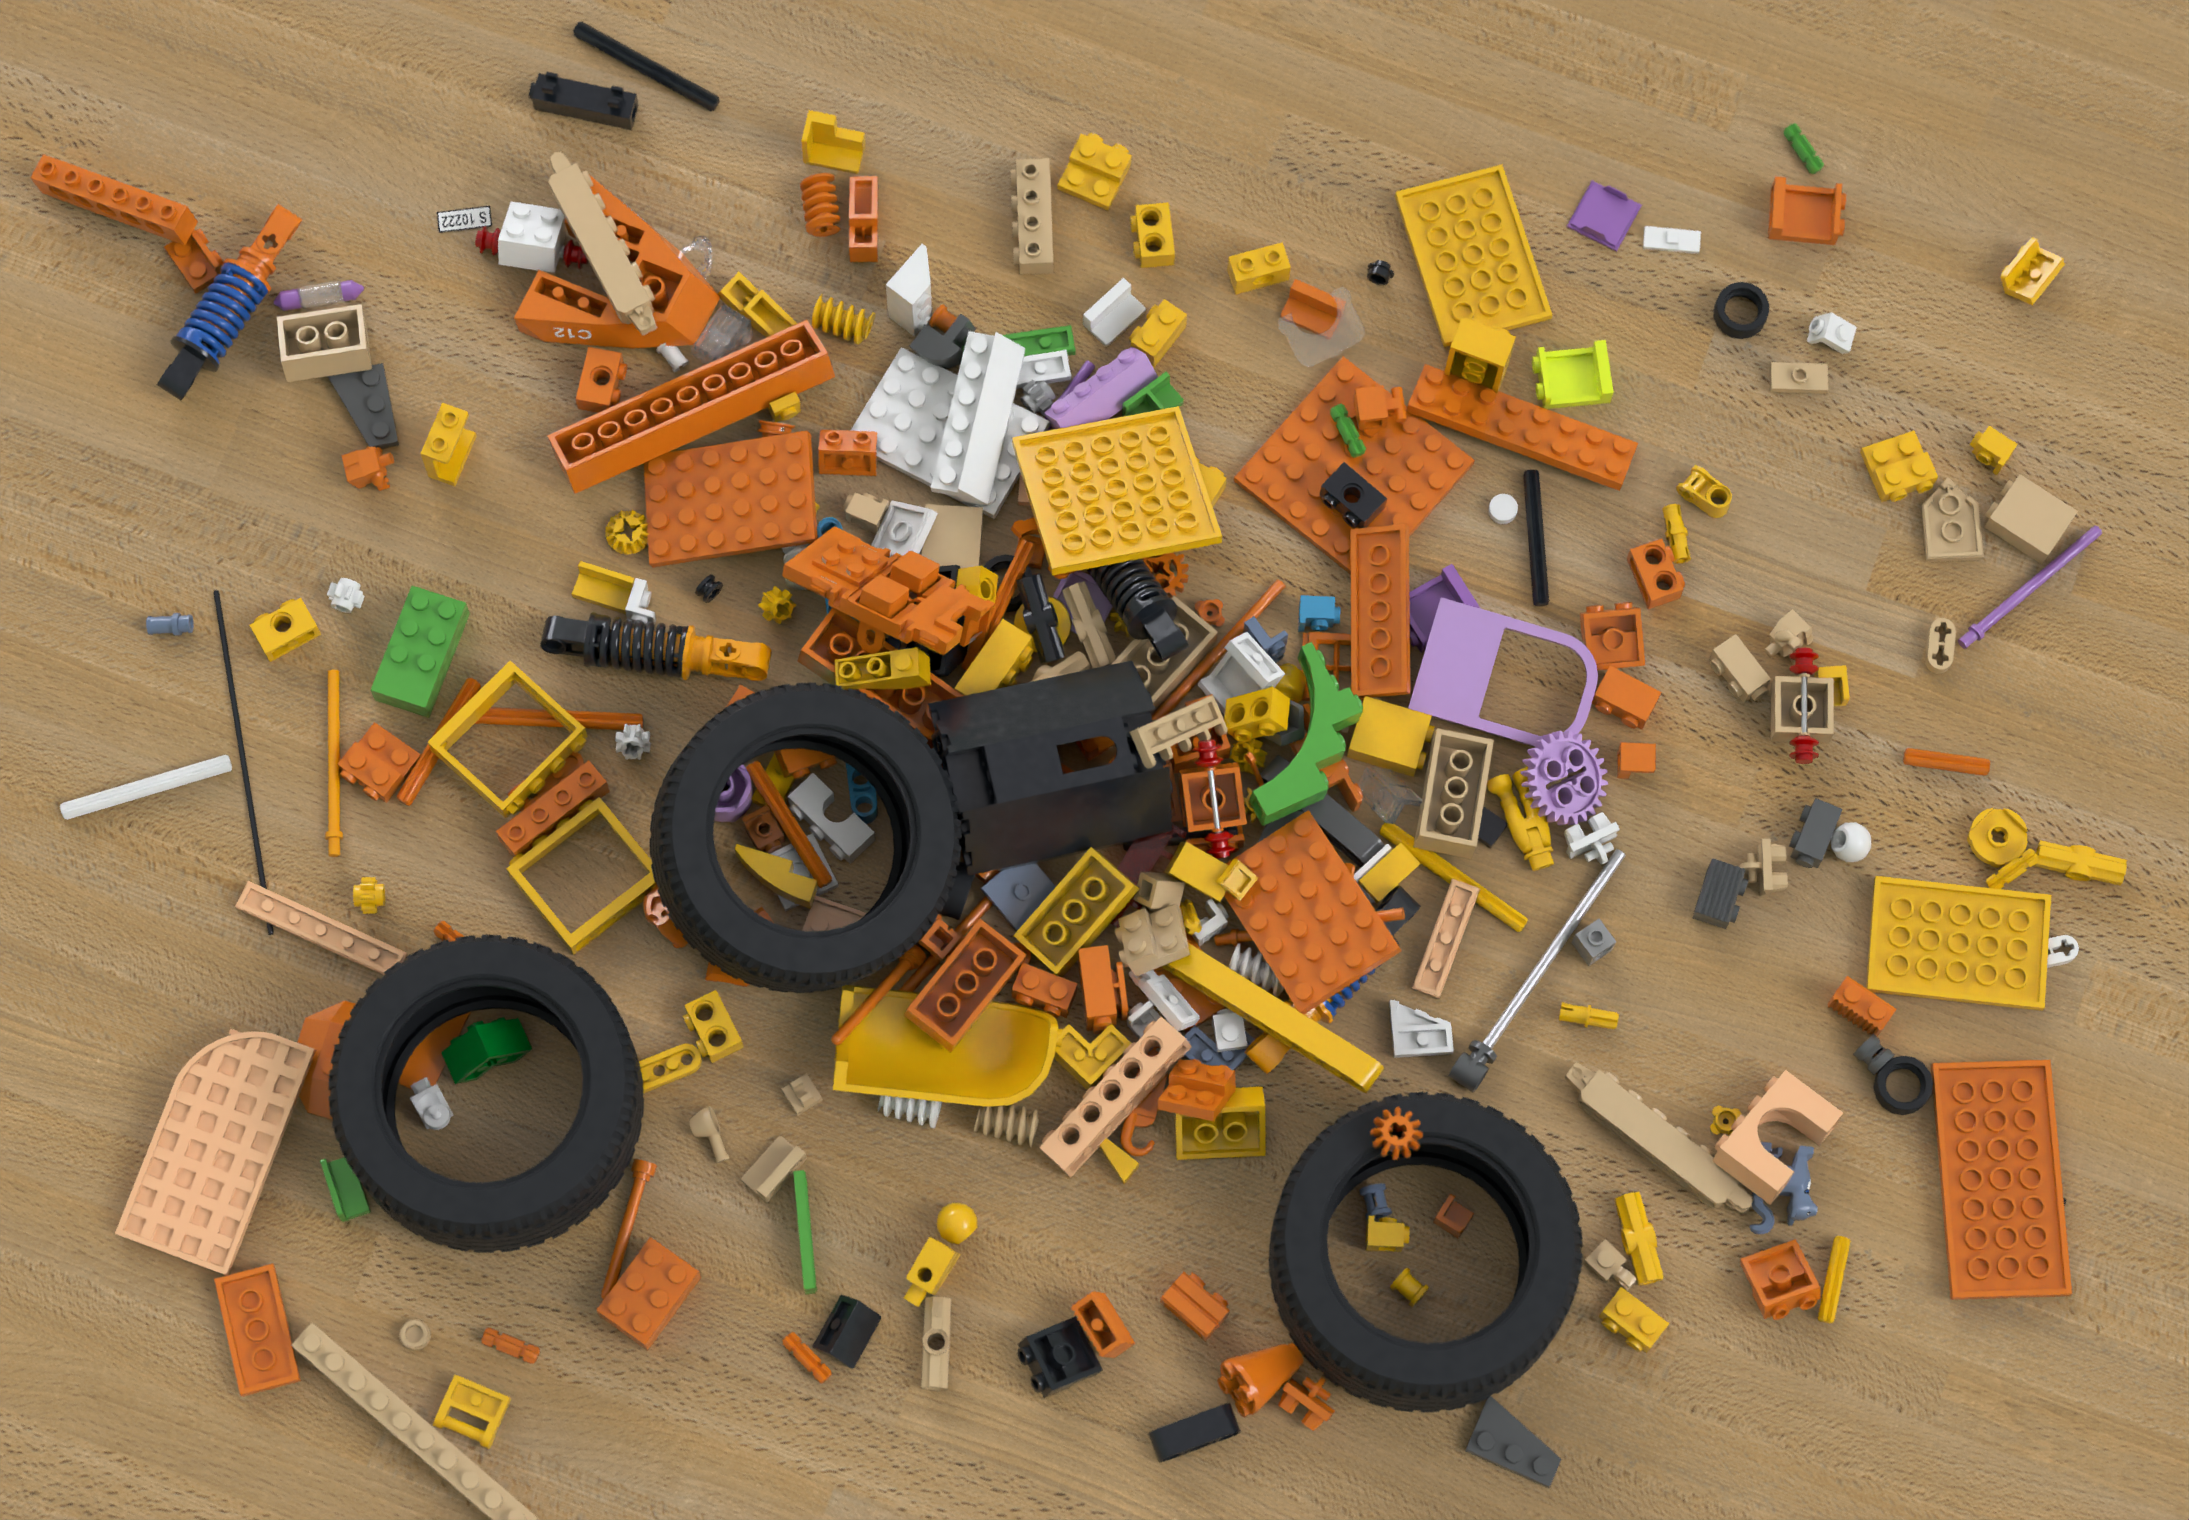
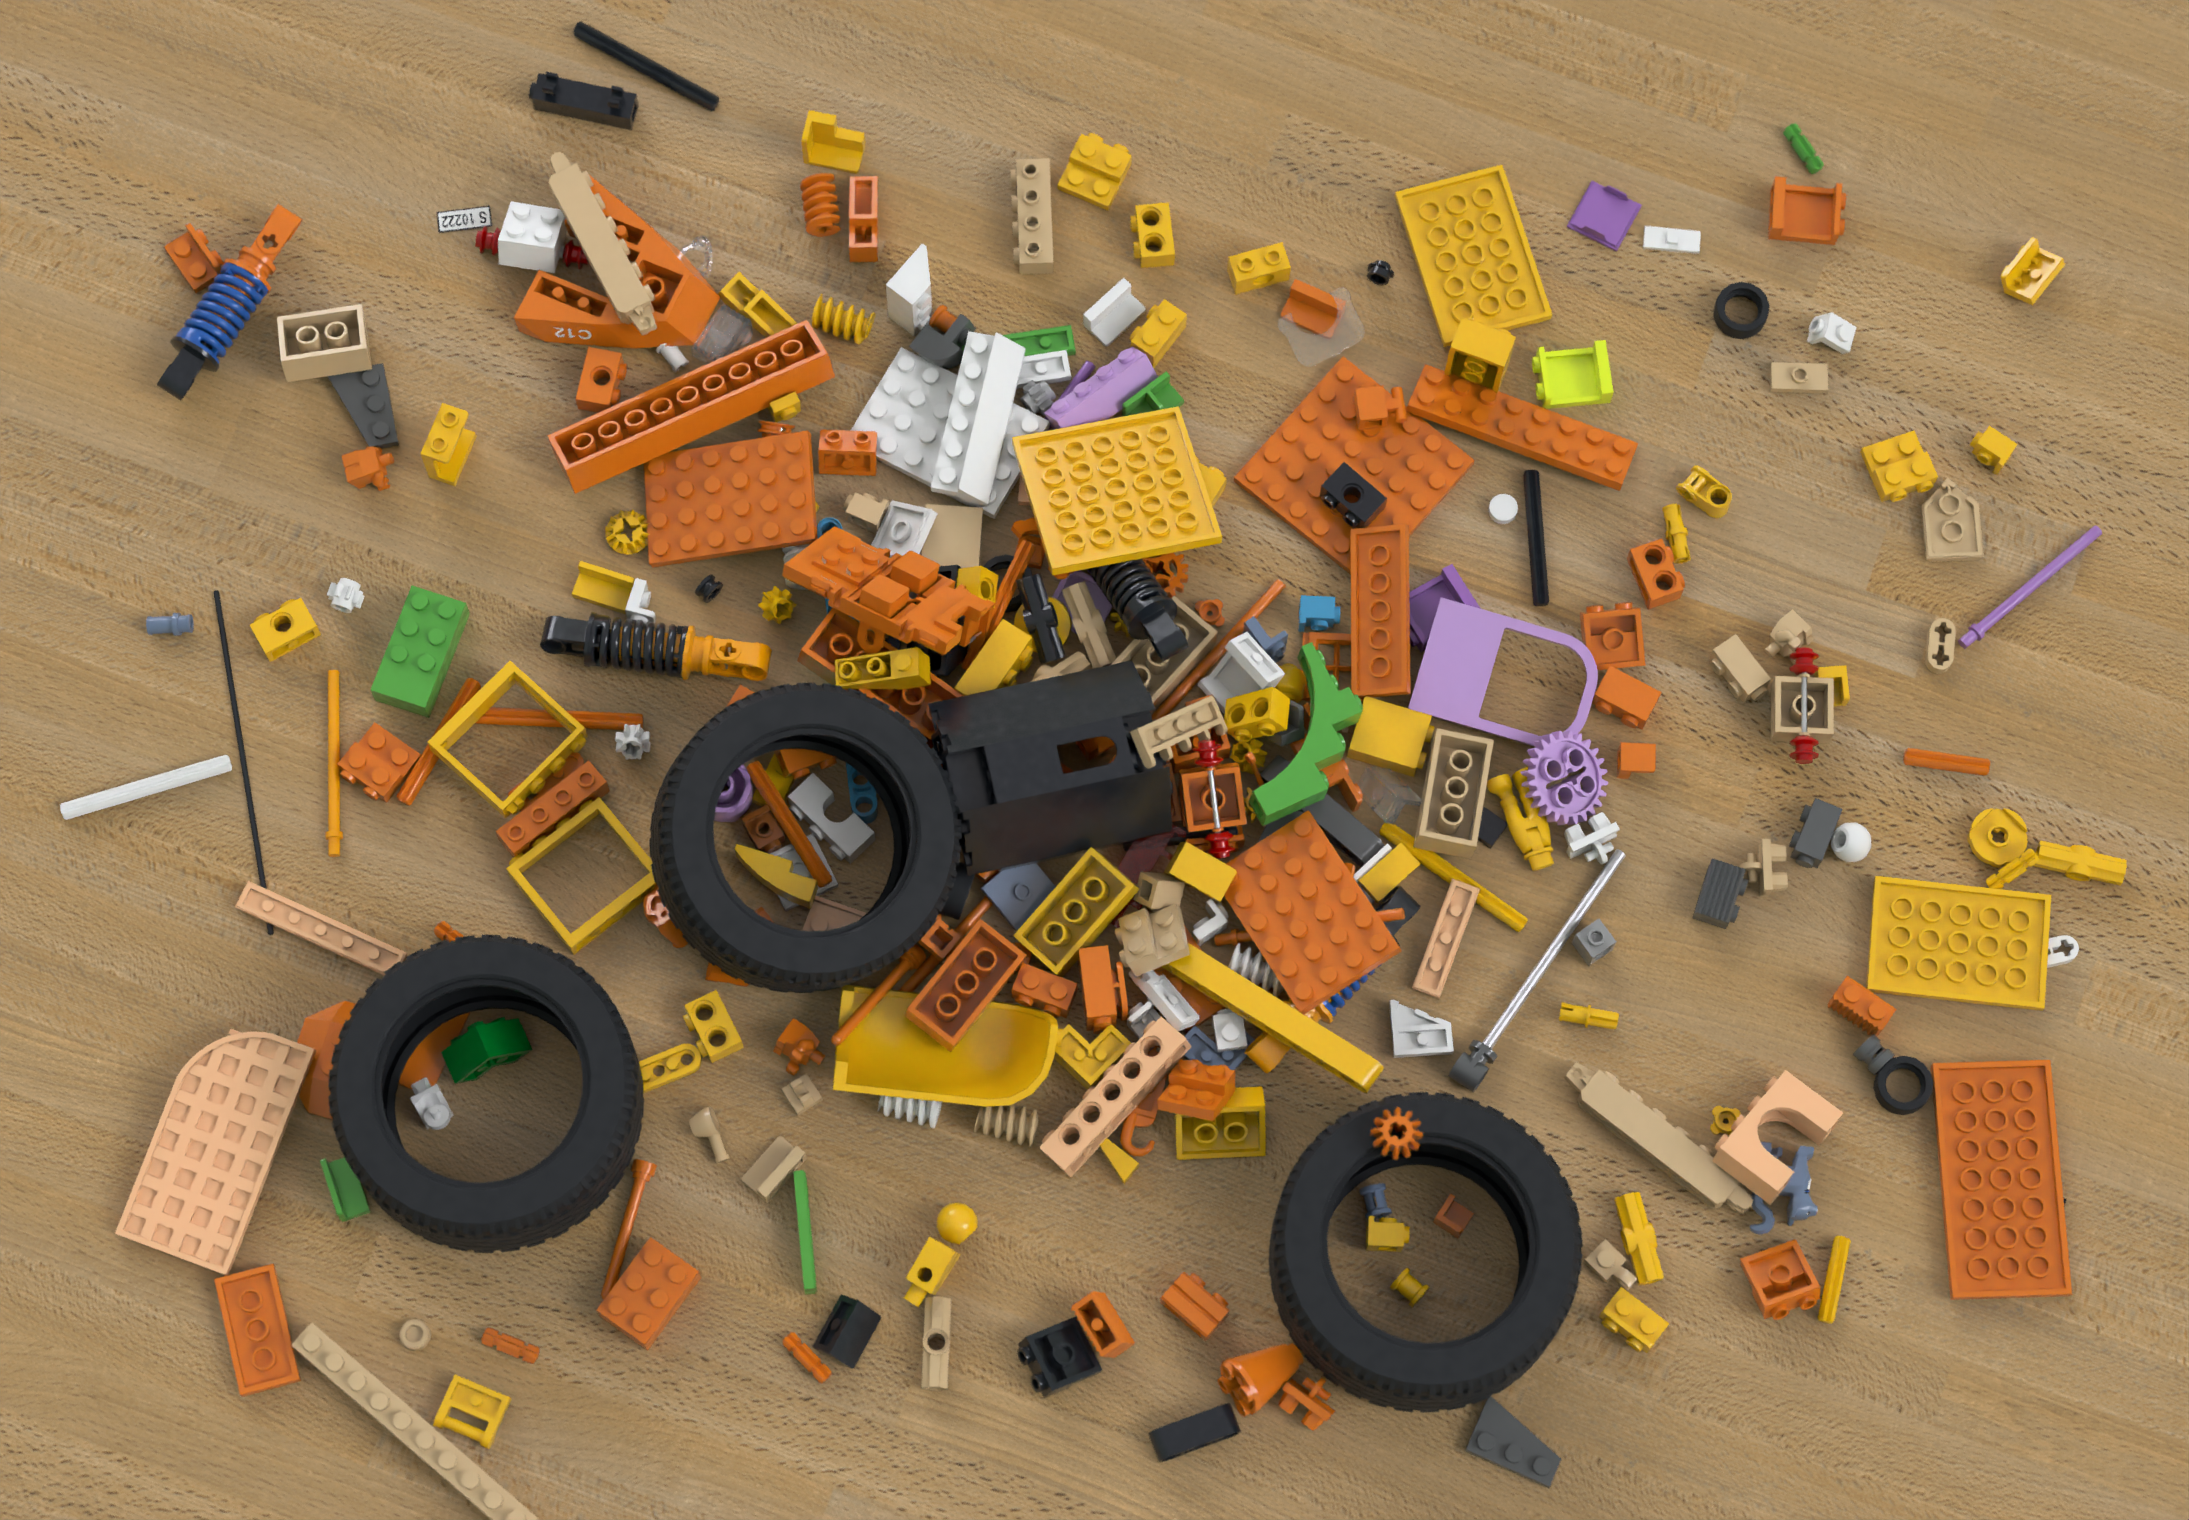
orange brick [30,154,198,245] -> none
piece [274,280,364,311] -> none
yellow gear [353,877,386,914] -> none
yellow axle [1179,899,1202,935] -> none
yellow tile [1216,858,1258,901] -> none
bright green axle [1330,404,1366,458] -> none
tan brick [1984,474,2078,564] -> none
none -> orange piece [773,1018,826,1076]

